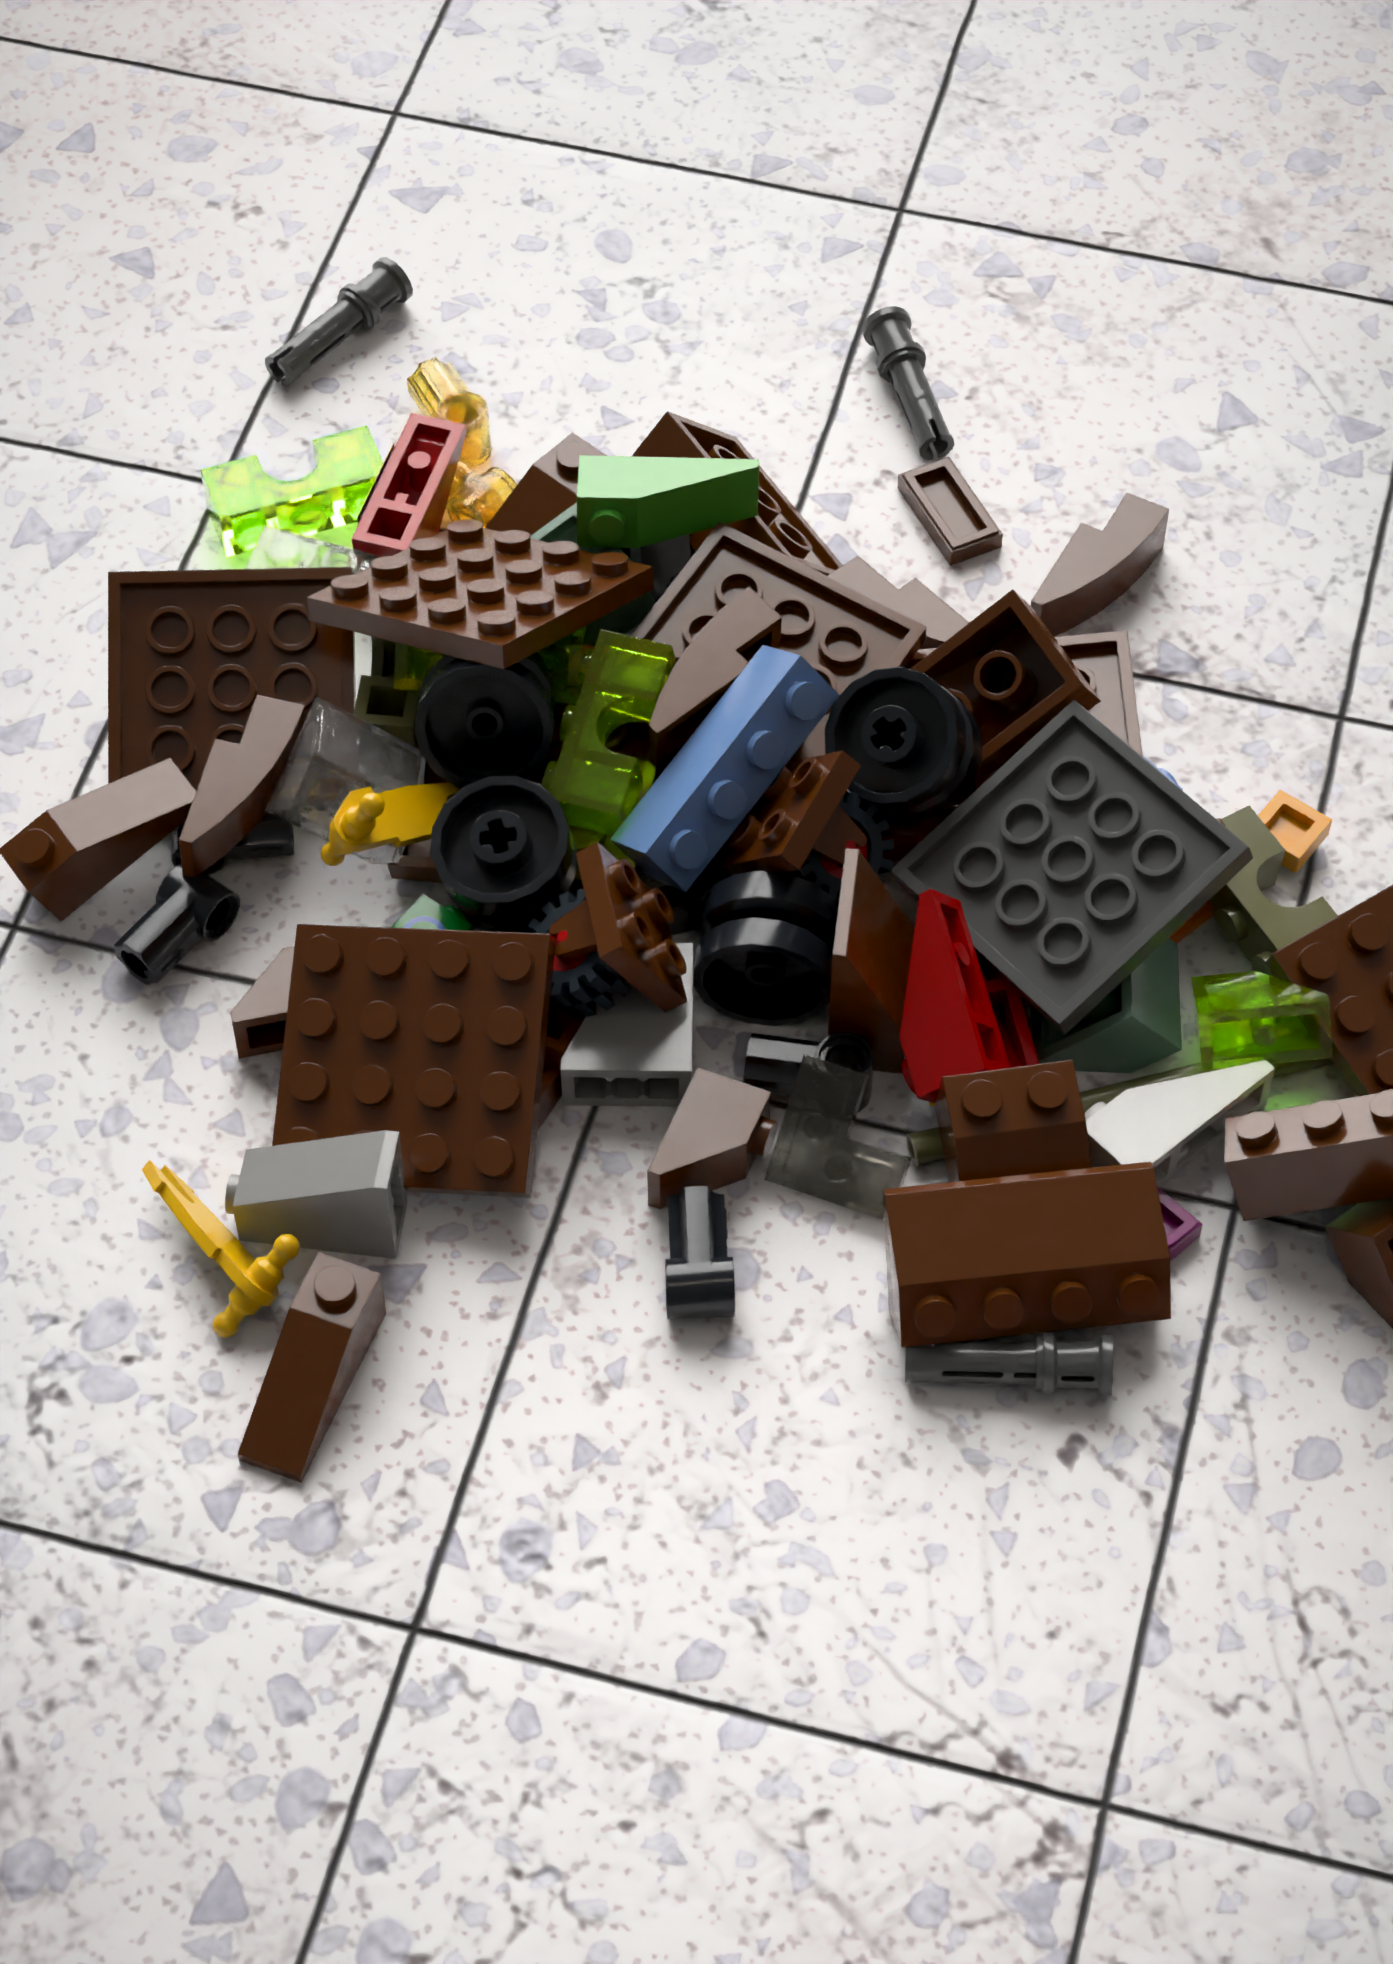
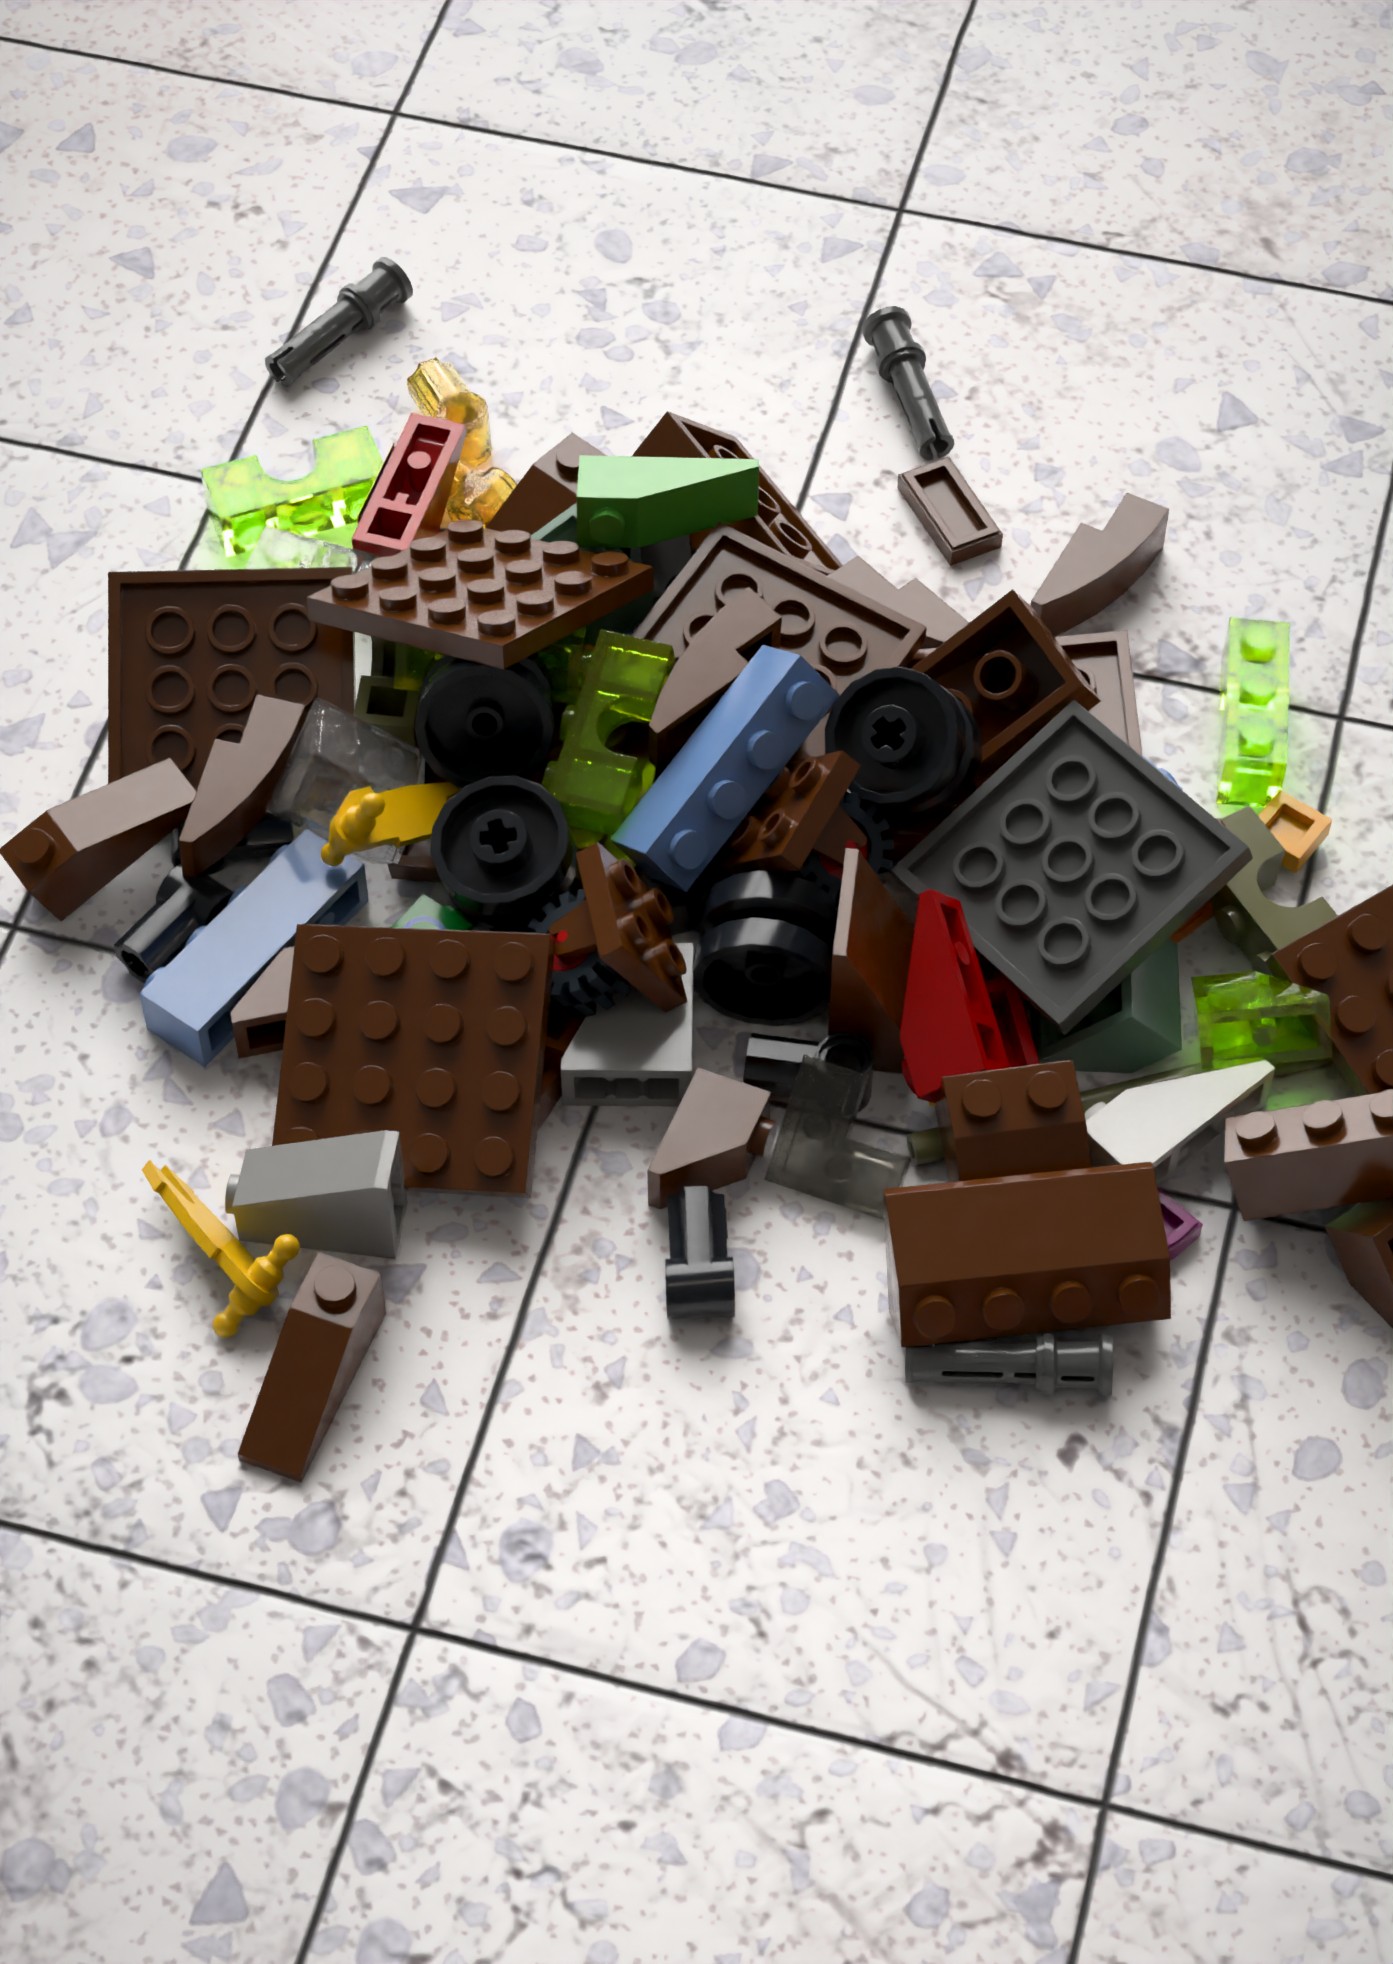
none -> brick [139,828,369,1067]
none -> clear neon green arch [1216,617,1290,808]

